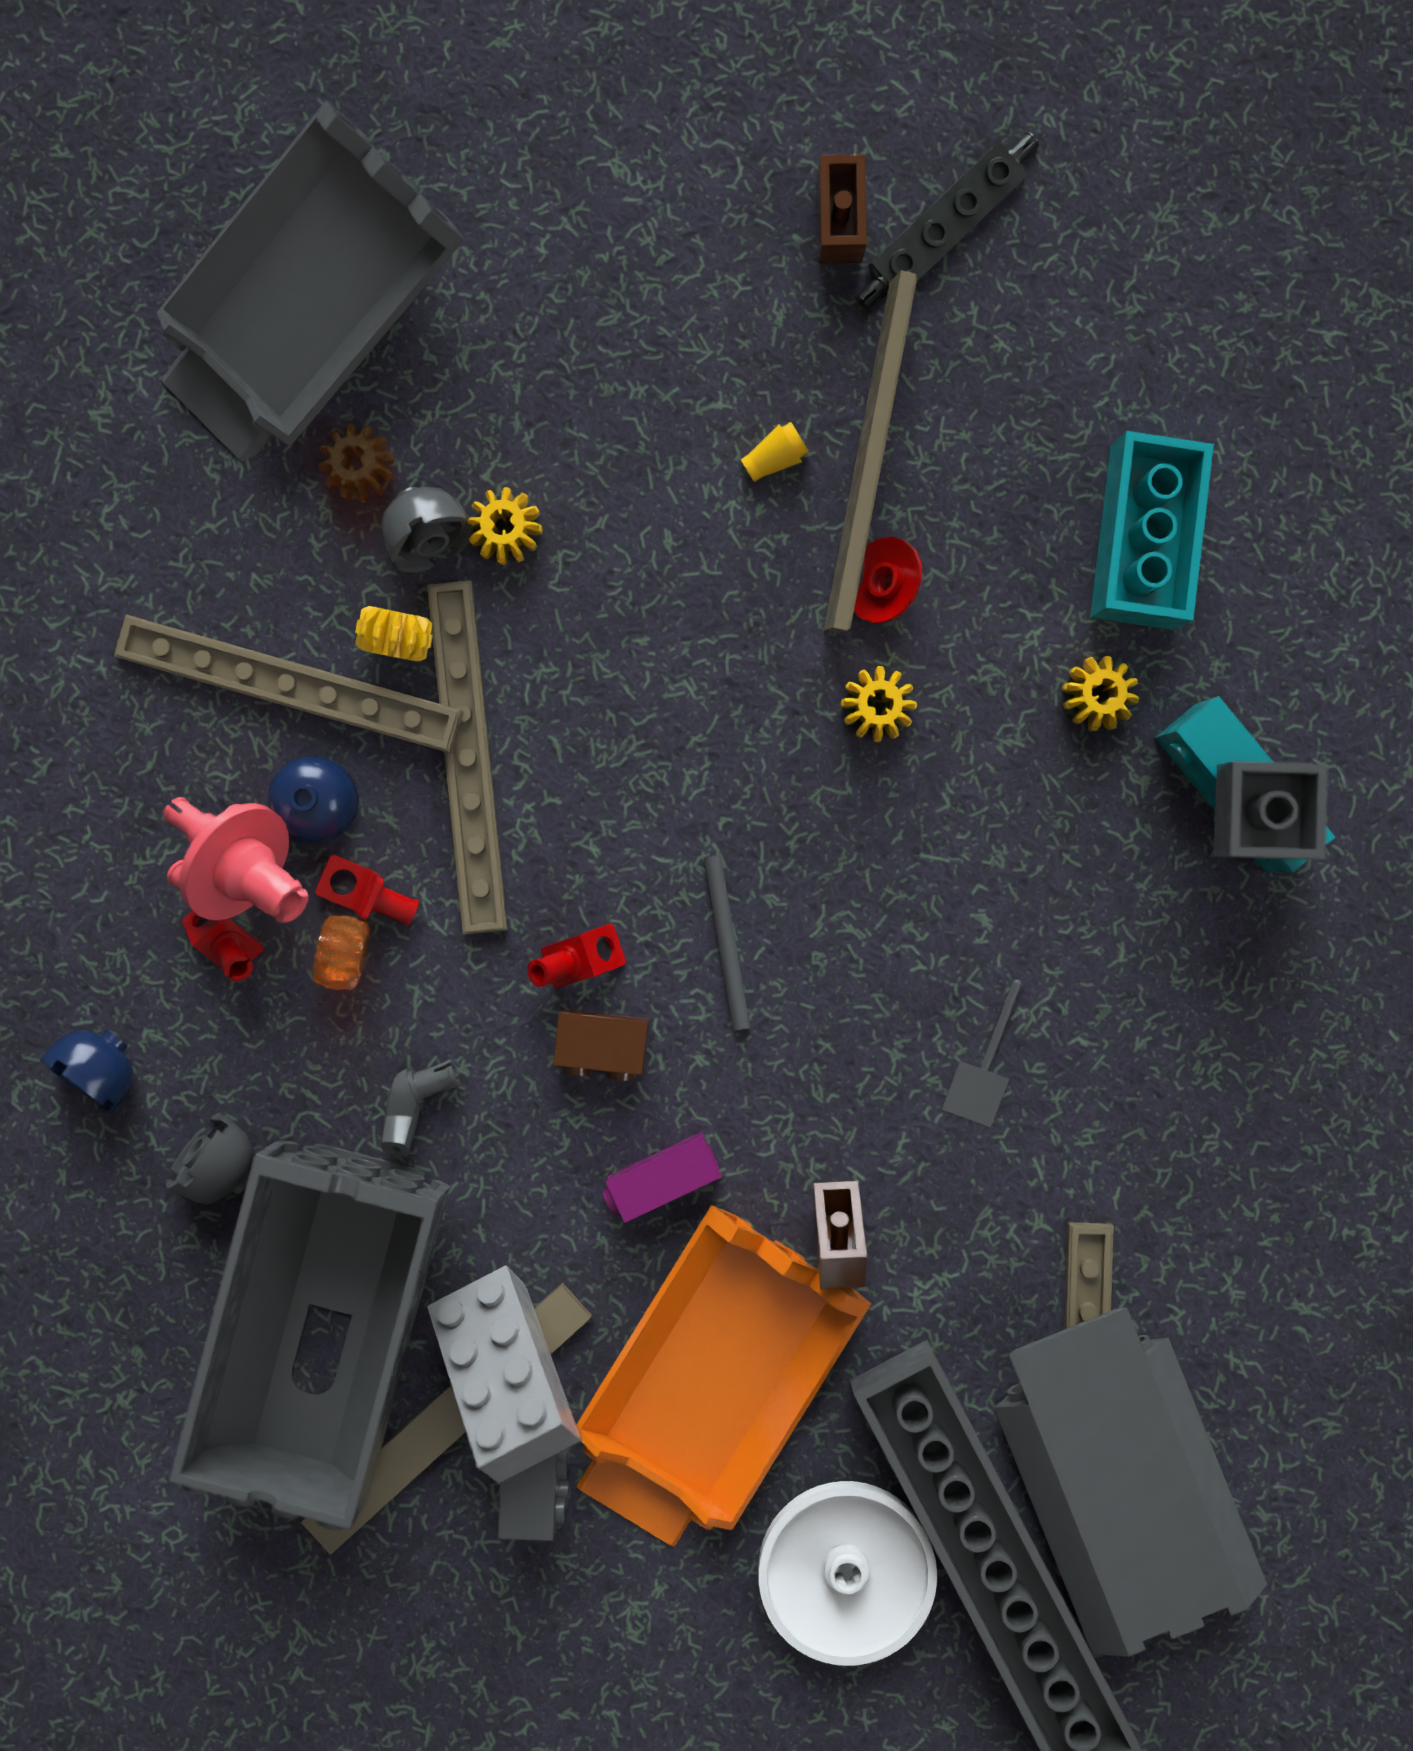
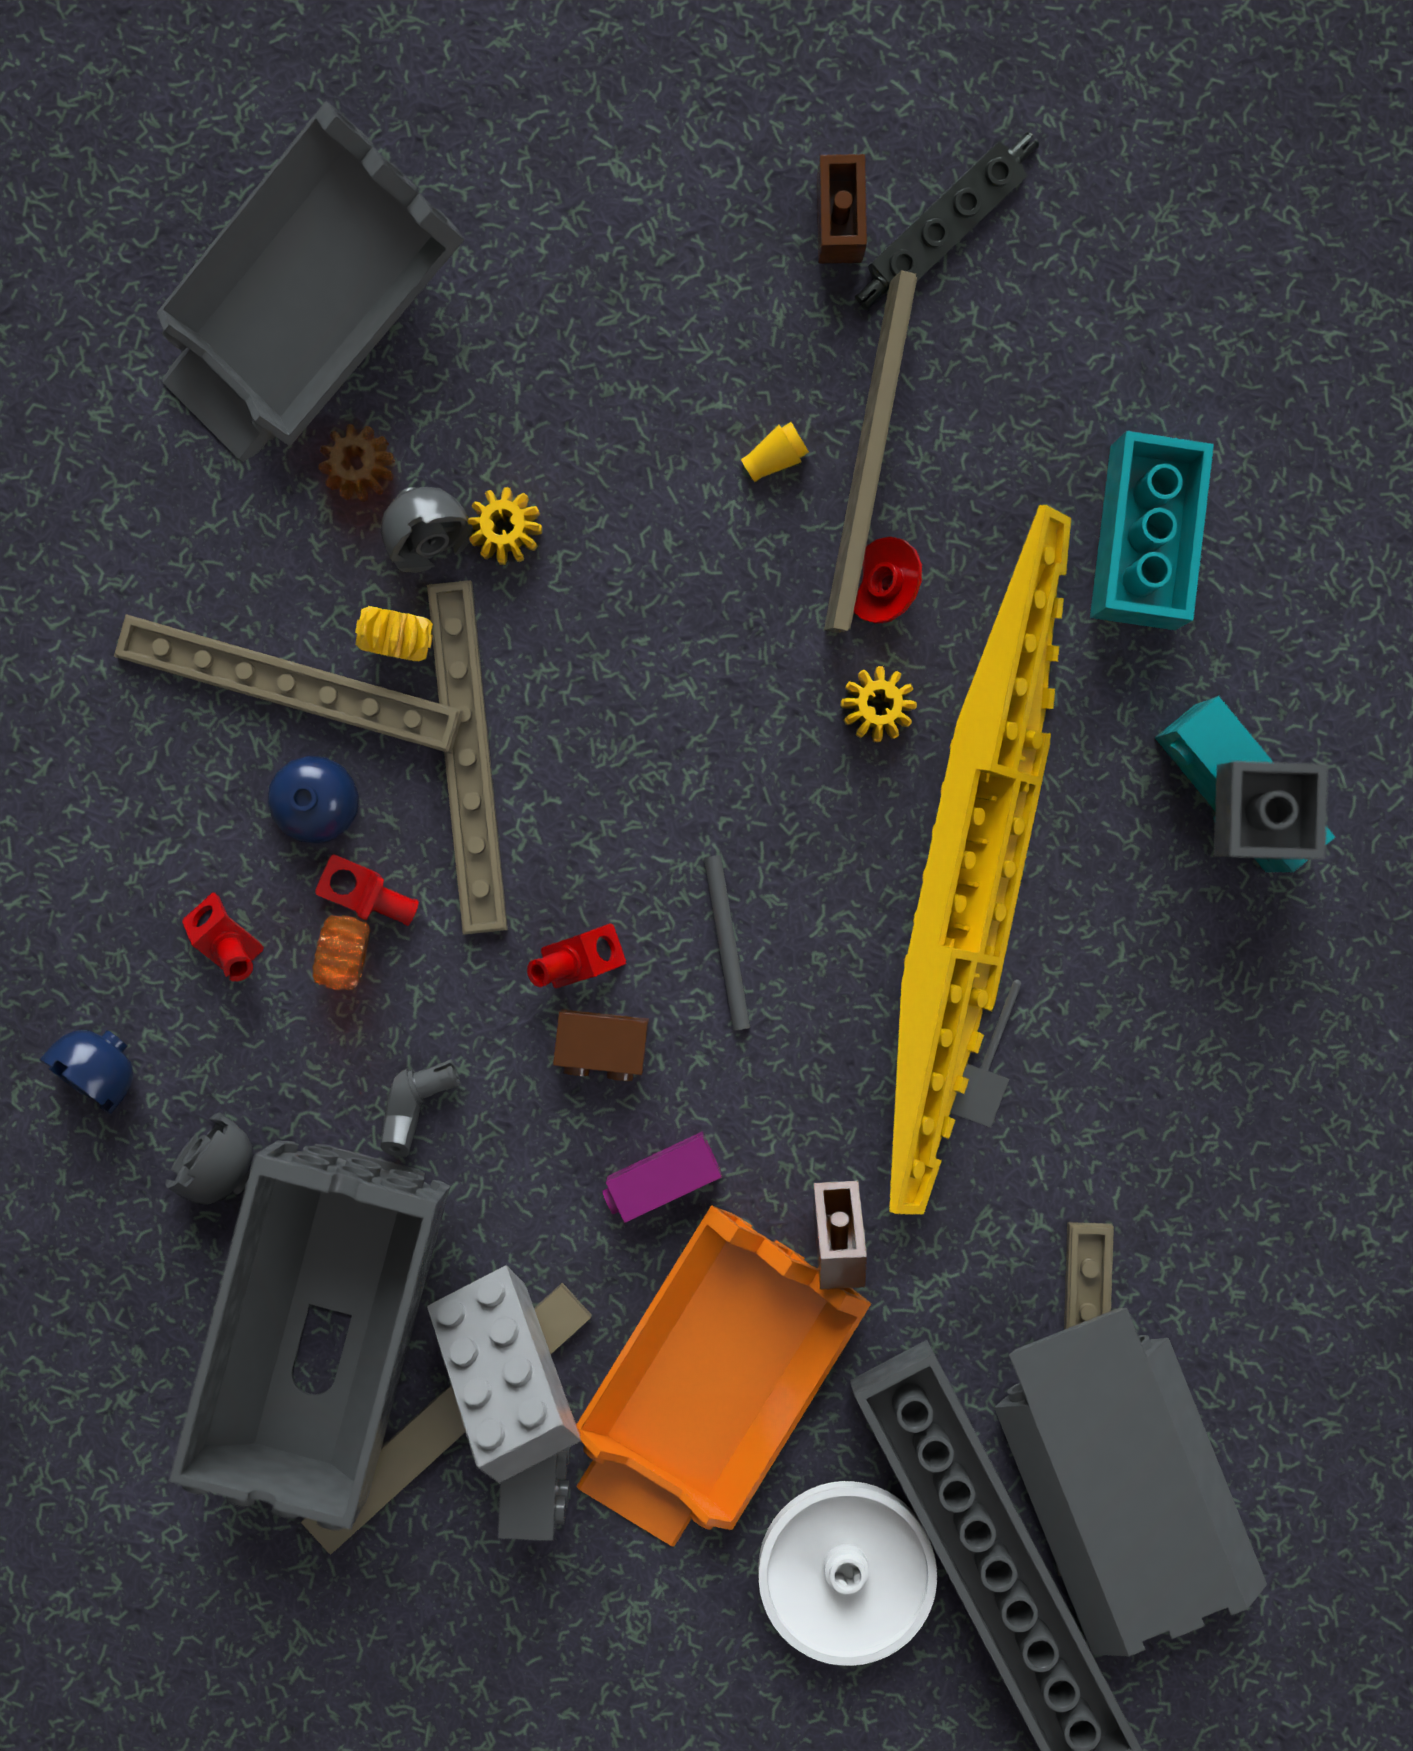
coral piece [164,797,309,923] -> none
yellow gear [1062,656,1139,731] -> none
none -> yellow wedge [889,505,1071,1214]

